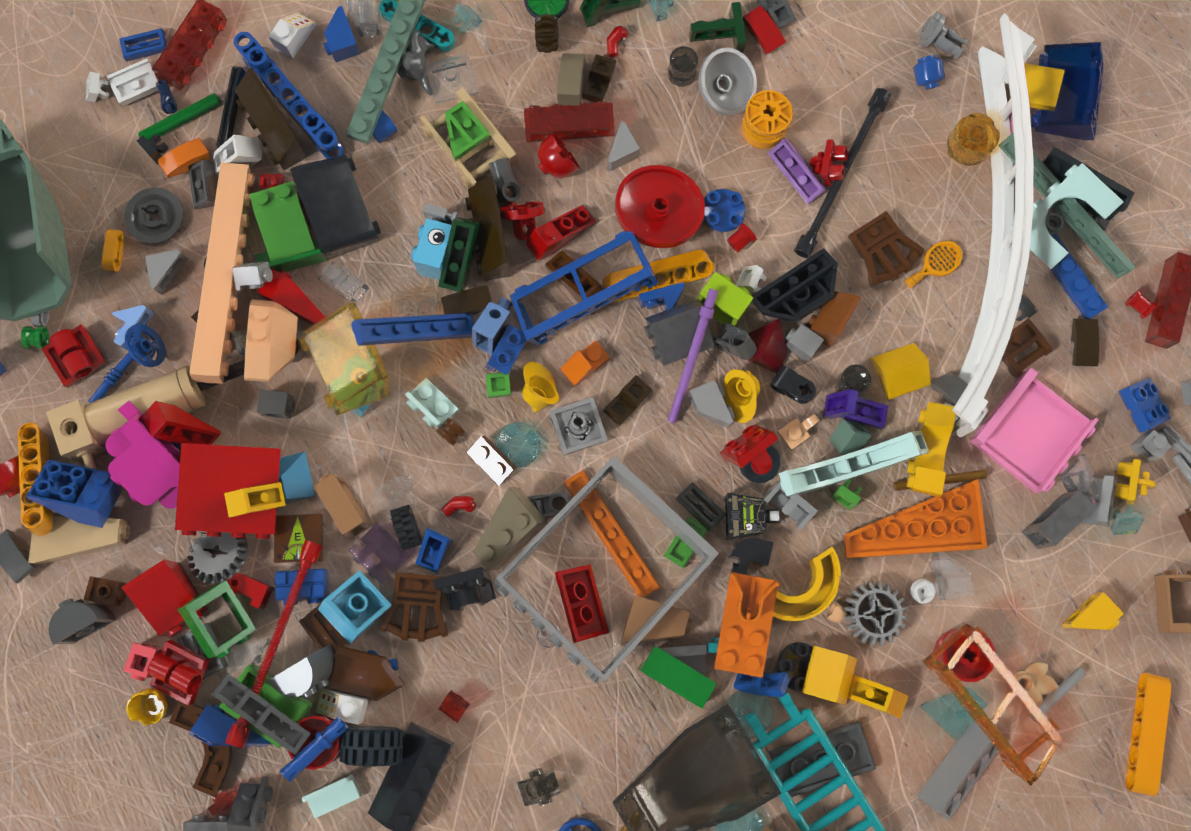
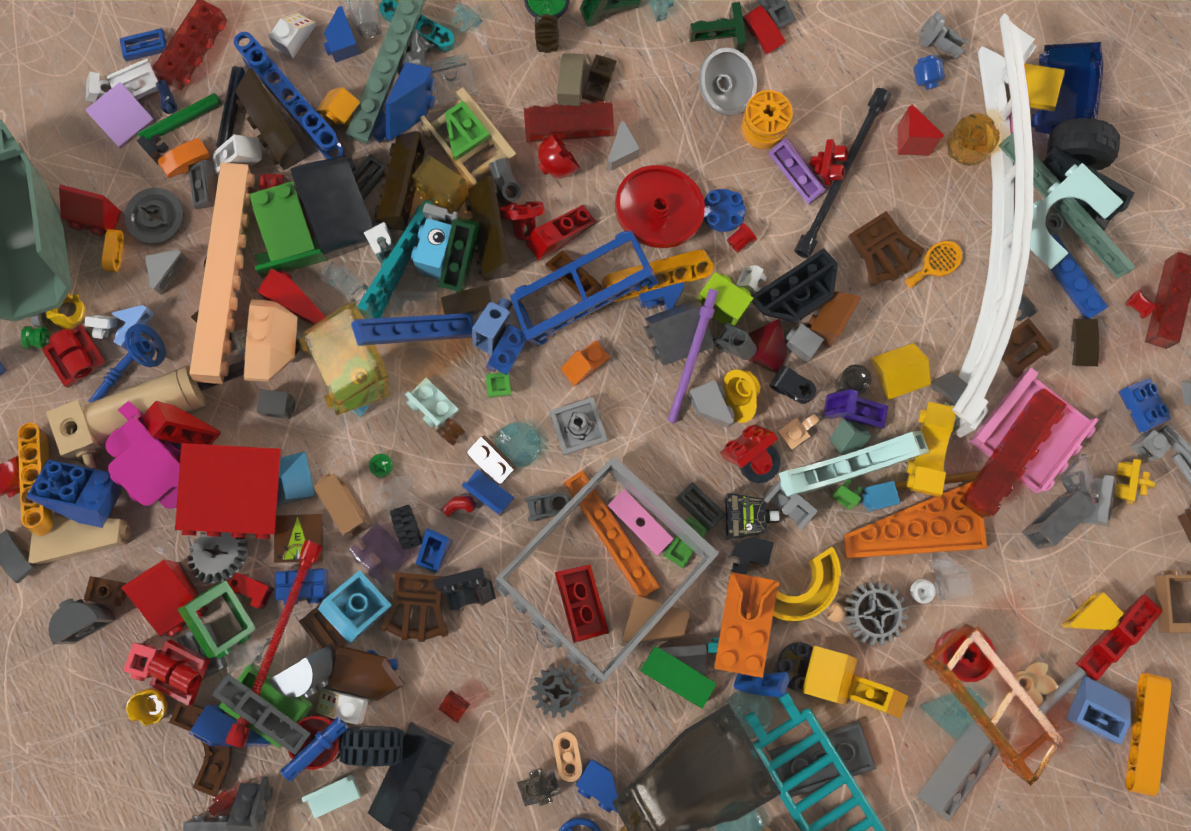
yellow slope [224,482,286,517] -> none
light grey brick [232,262,273,291] -> none
dark tan wedge [473,487,548,571] -> none
yellow piece [522,362,559,412] -> none
dark brown slope [603,375,653,426] -> none
red arm [606,26,628,58] -> none
clear smoke wheel [668,46,698,87] -> none
clear light blue tile [1111,507,1144,535] -> none
none -> yellow piece [45,293,85,329]
none -> red slope [59,184,121,237]
none -> lavender slope [85,82,154,148]
none -> white tile [85,315,118,339]
none -> light orange brick [315,87,360,127]
none -> pearl dark grey tile [354,154,386,201]
none -> teal wing [357,200,433,319]
none -> white hinge [364,222,394,265]
none -> green tile [369,454,393,478]
none -> dark brown slope [374,131,426,232]
none -> blue slope [385,62,435,140]
none -> clear yellow piece [412,155,469,214]
none -> blue panel [461,469,514,516]
none -> dark grey gear [531,665,583,718]
none -> light nougat plate [553,731,582,782]
none -> blue slope [576,758,620,813]
none -> bright pink tile [608,489,674,556]
none -> dark azure brick [861,481,900,512]
none -> red slope [898,104,944,156]
none -> clear red brick [960,388,1067,518]
none -> black tyre [1047,118,1120,171]
none -> medium blue slope [1065,676,1131,744]
none -> red slope [1076,594,1163,681]

